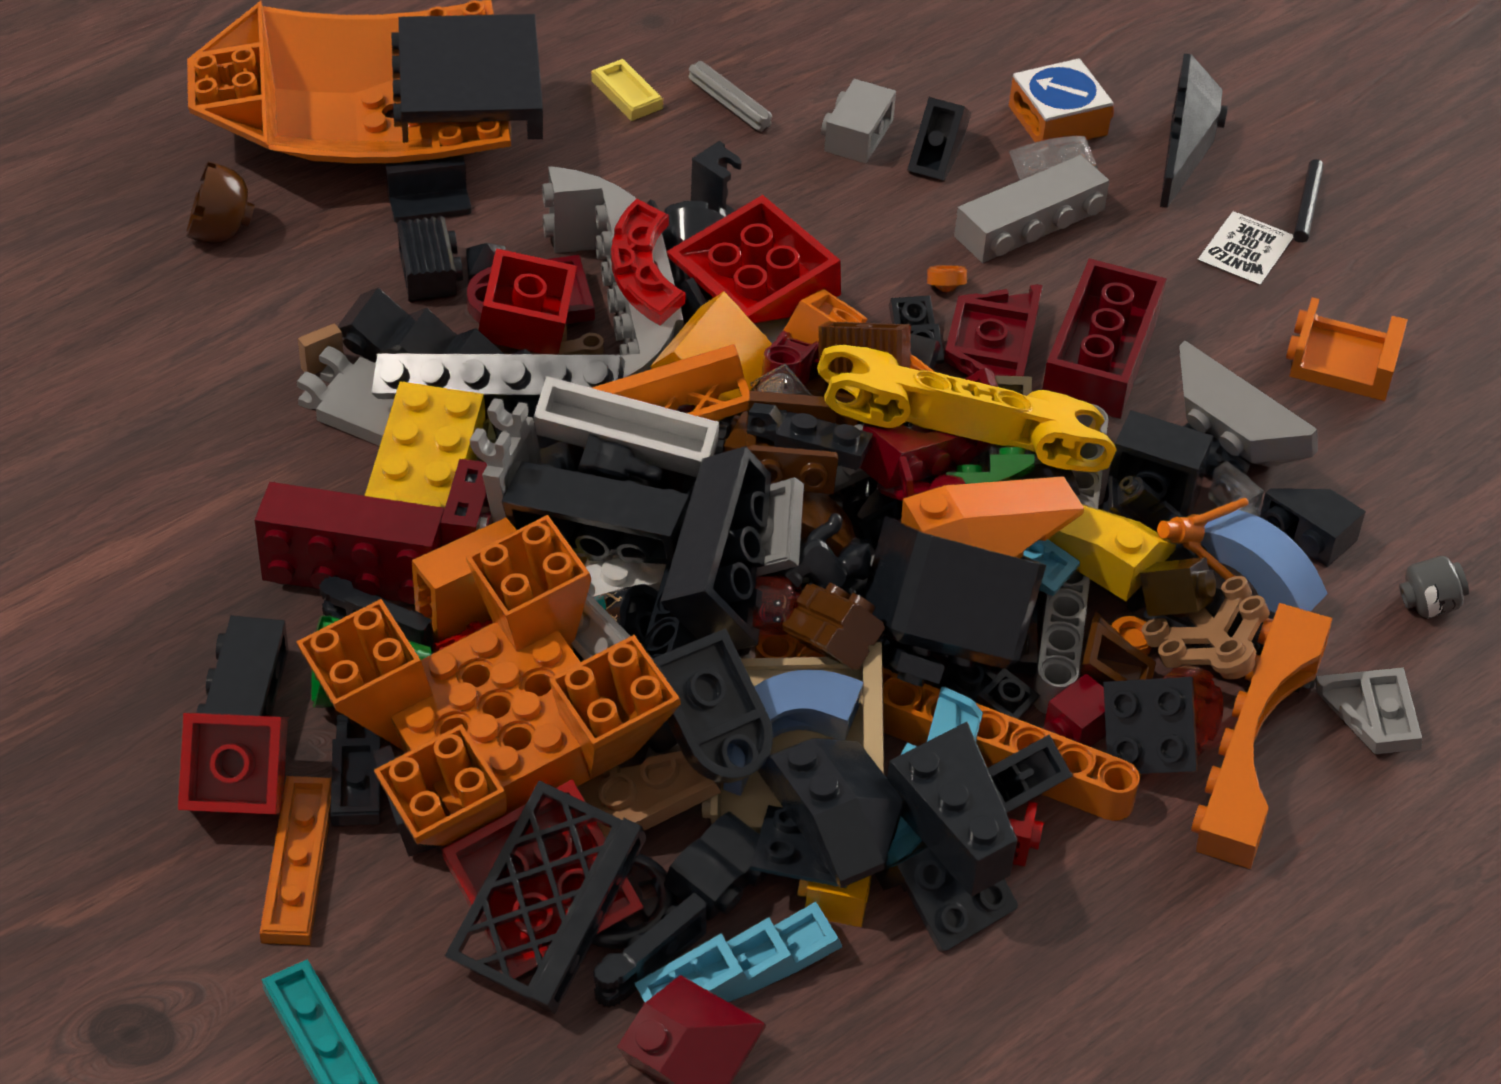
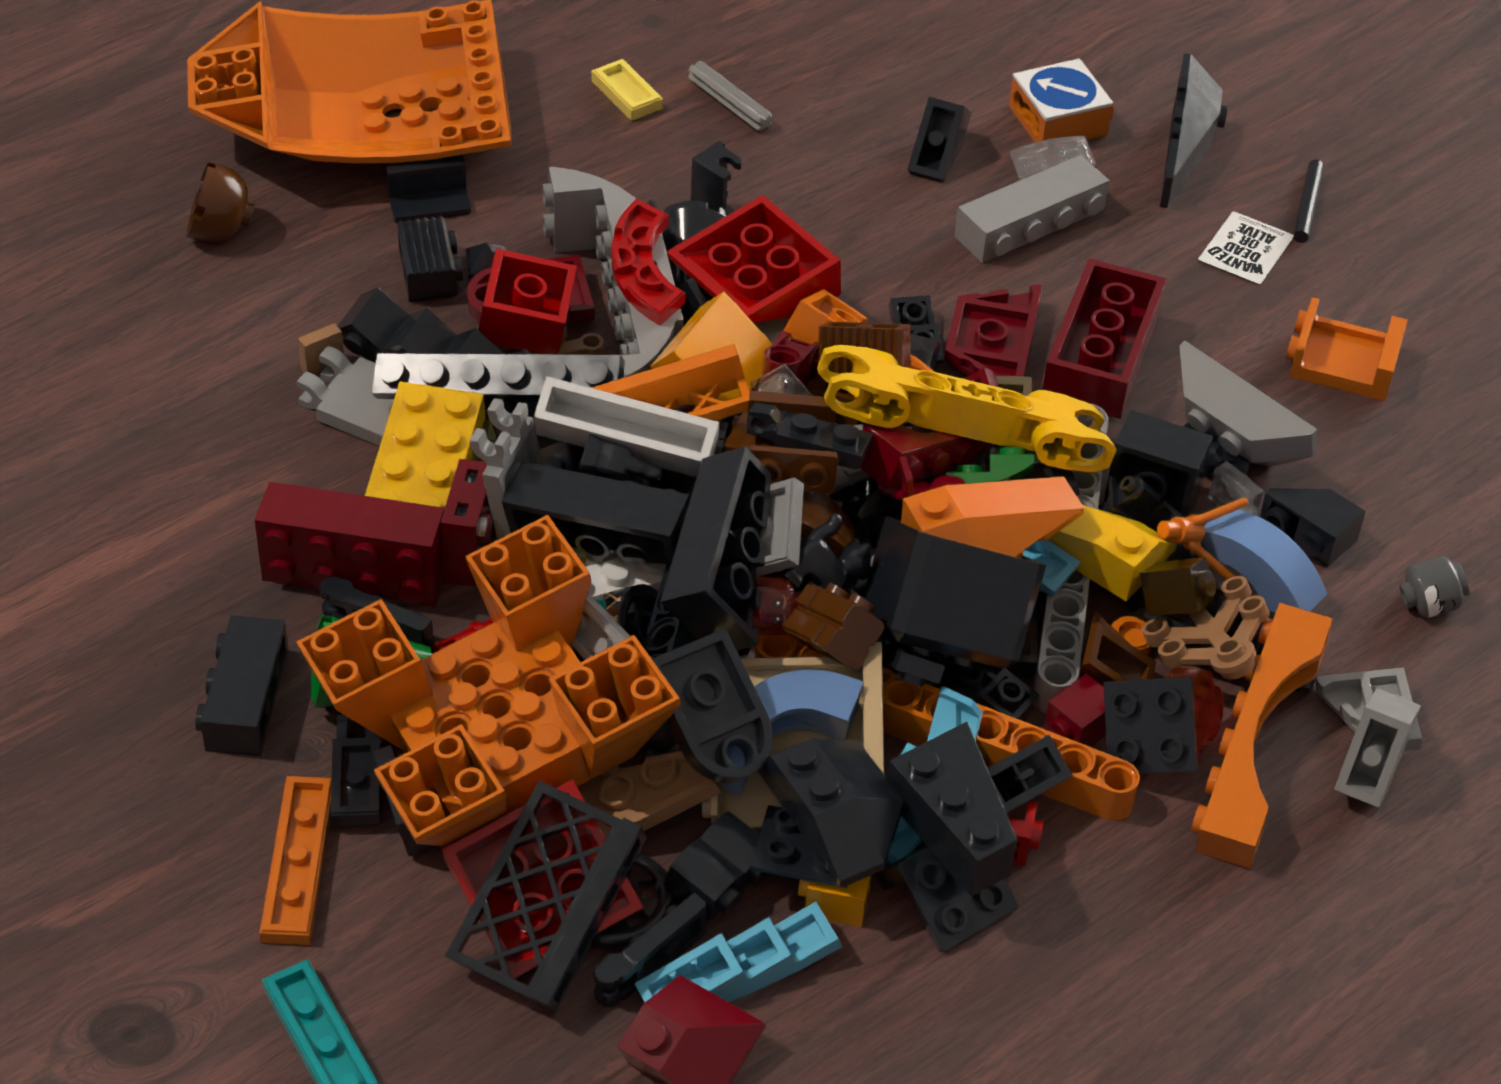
red brick [178,713,288,814] -> none
black panel [391,14,543,143] -> none
orange brick [412,518,517,643] -> none
light grey brick [821,79,896,164] -> none
orange tile [927,265,967,292] -> none
none -> light grey hinge [1334,688,1421,808]

